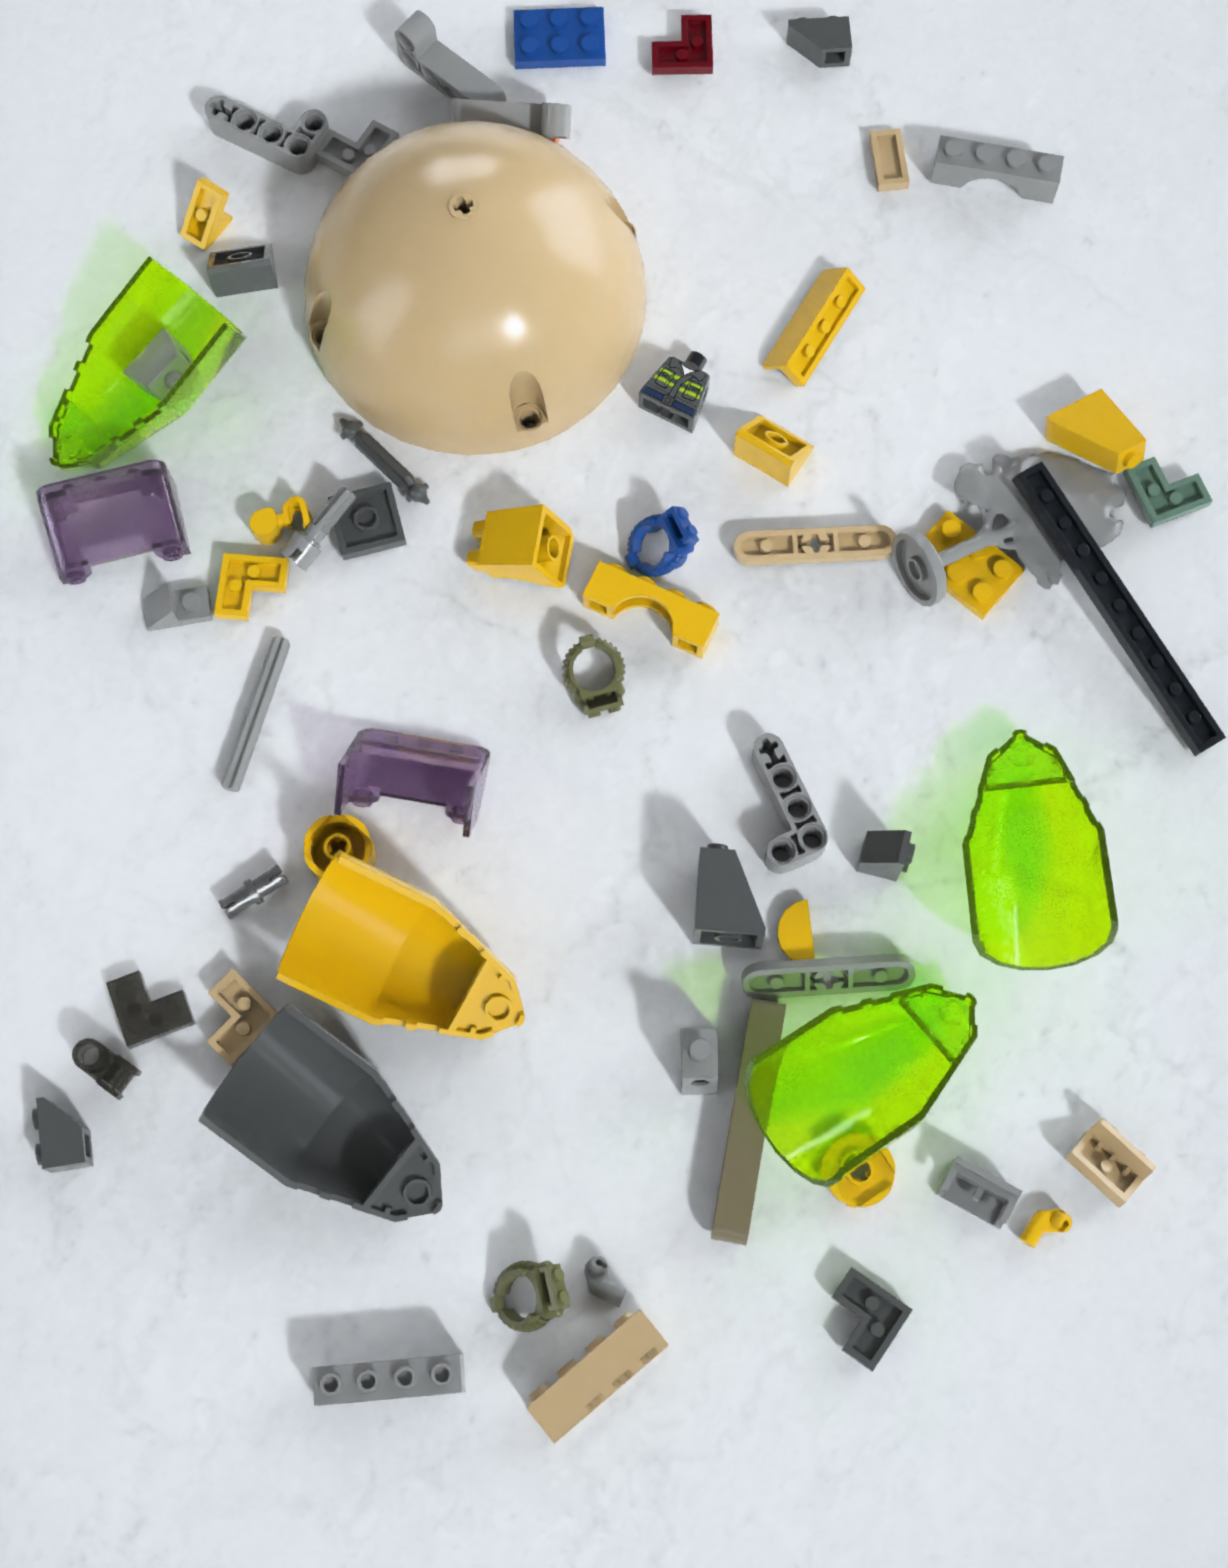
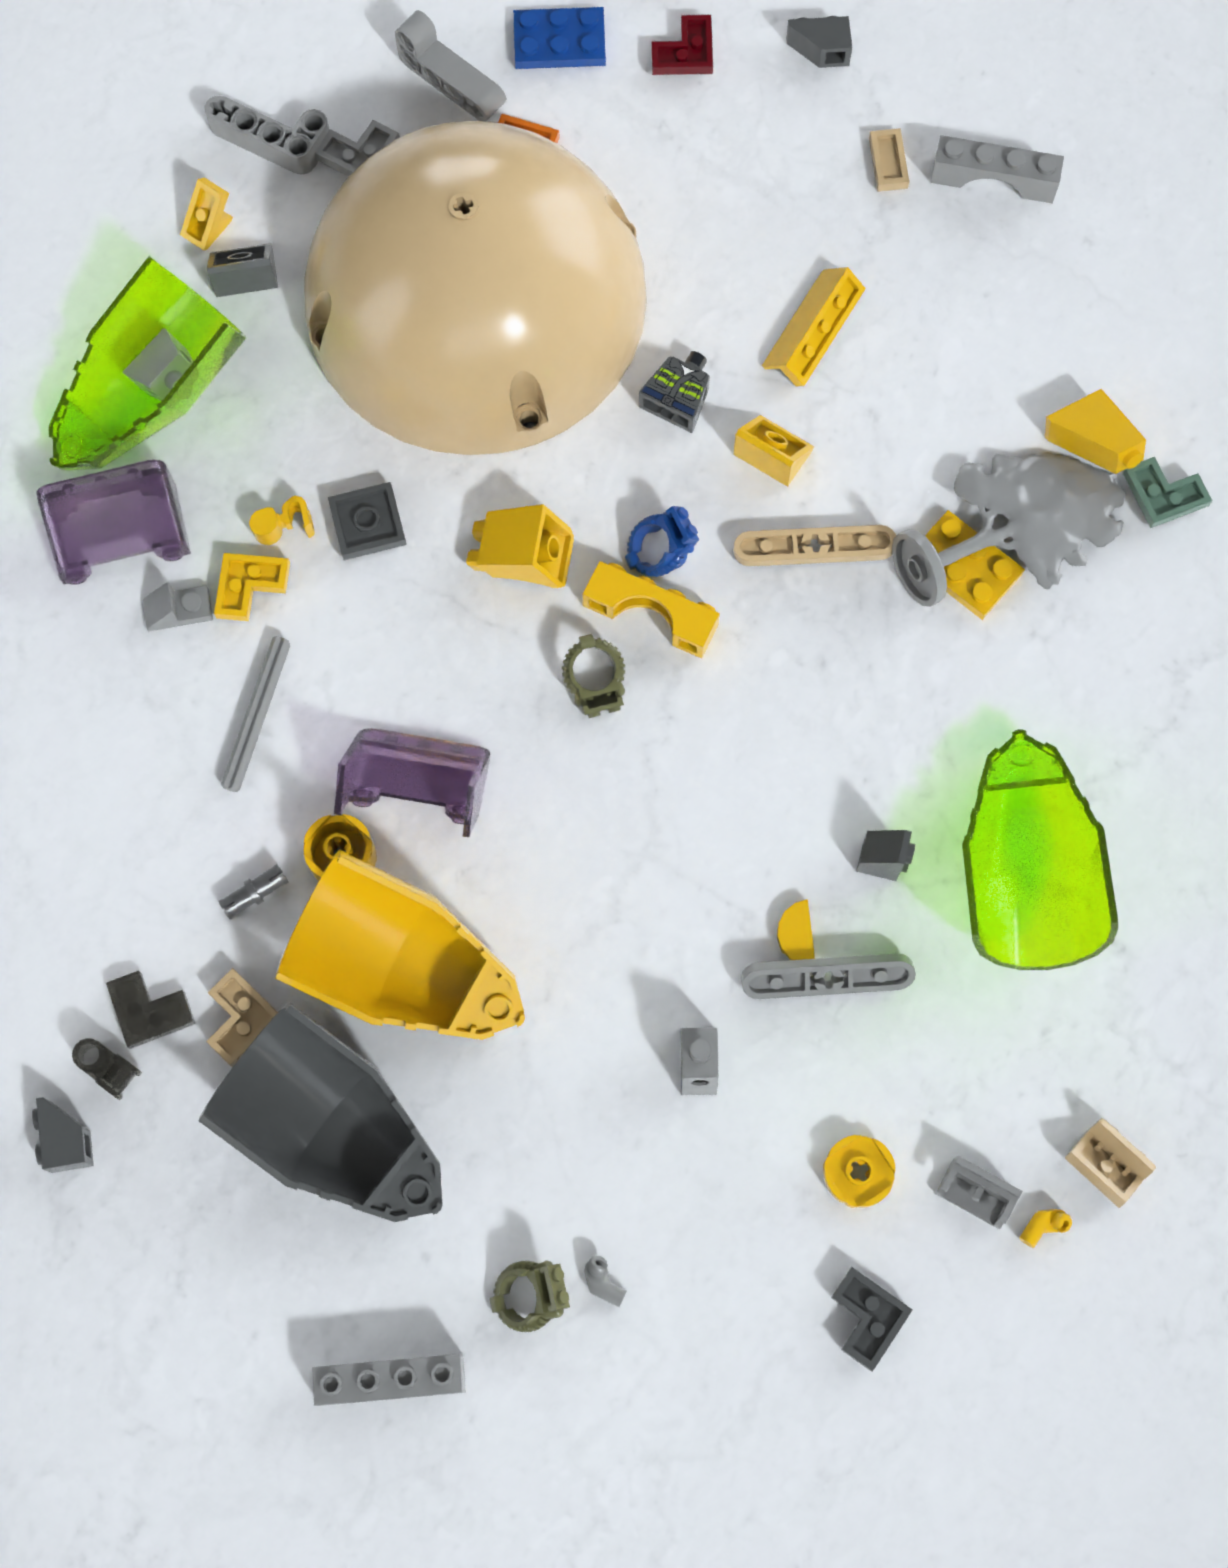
light grey piece [280,486,356,571] -> none
dark grey wheel [339,418,430,505] -> none
light grey beam [451,98,572,139] -> none
tan wedge [526,1309,669,1443] -> none
dark grey slope [693,843,766,949] -> none
dark tan beam [711,998,786,1246] -> none
clear neon green windscreen [744,983,978,1187] -> none
light grey beam [752,733,828,874] -> none
black plate [1012,461,1226,756] -> none

